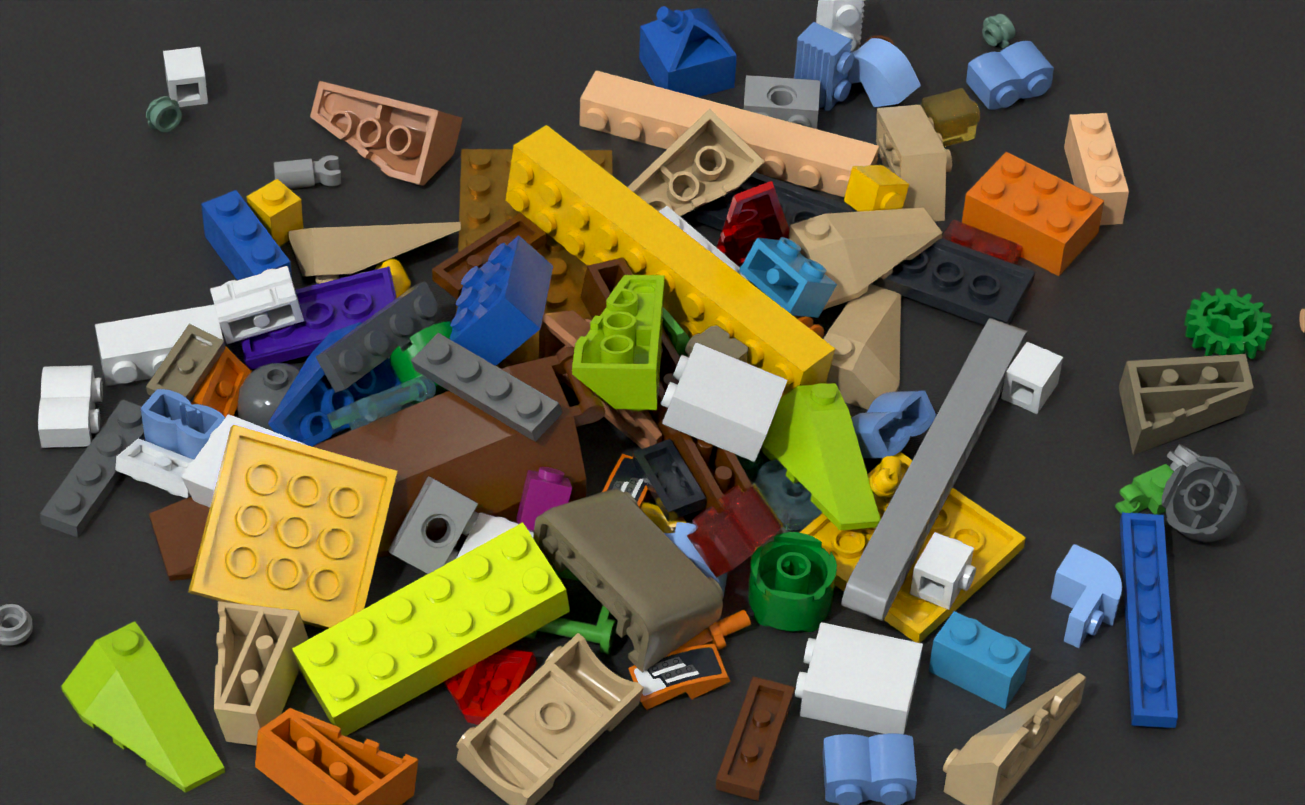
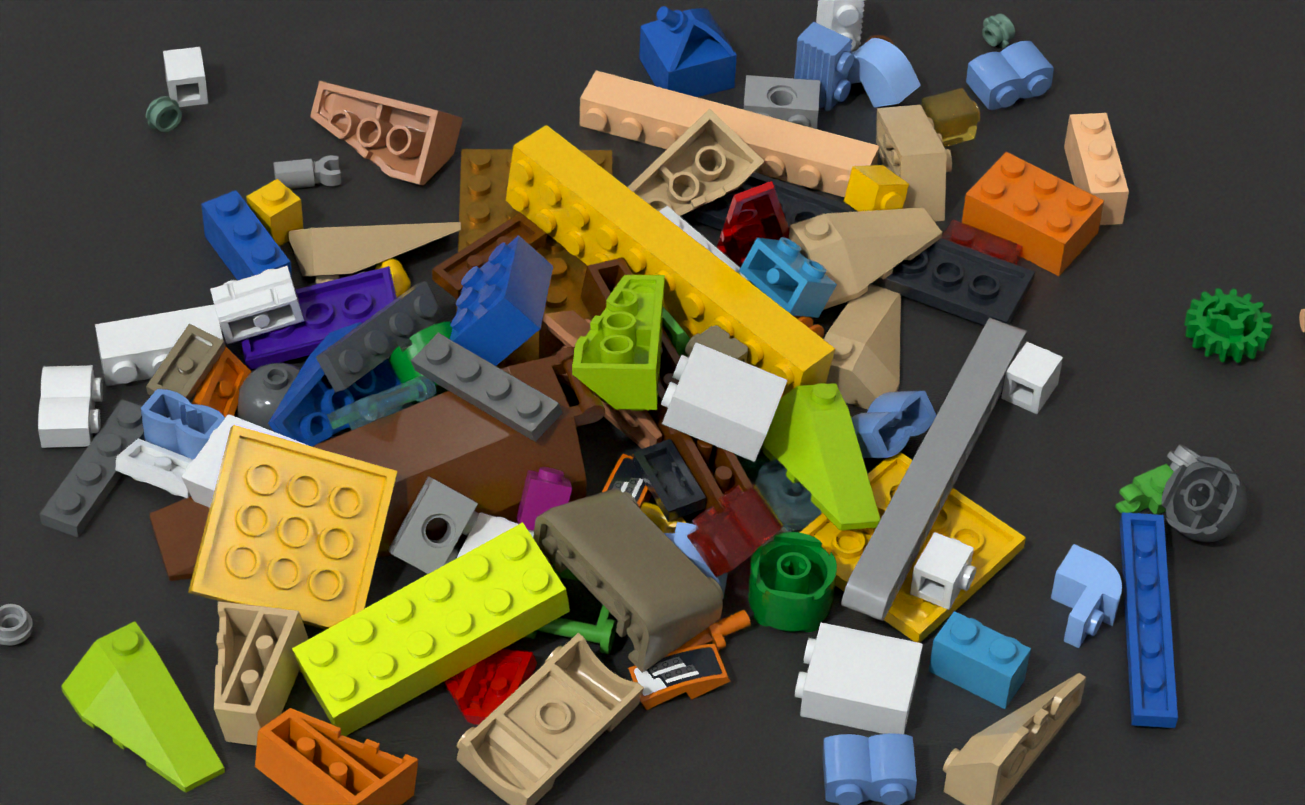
reddish brown plate [715,676,795,801] -> none
yellow arm [869,456,902,498] -> none
dark tan wedge [1119,354,1254,455] -> none

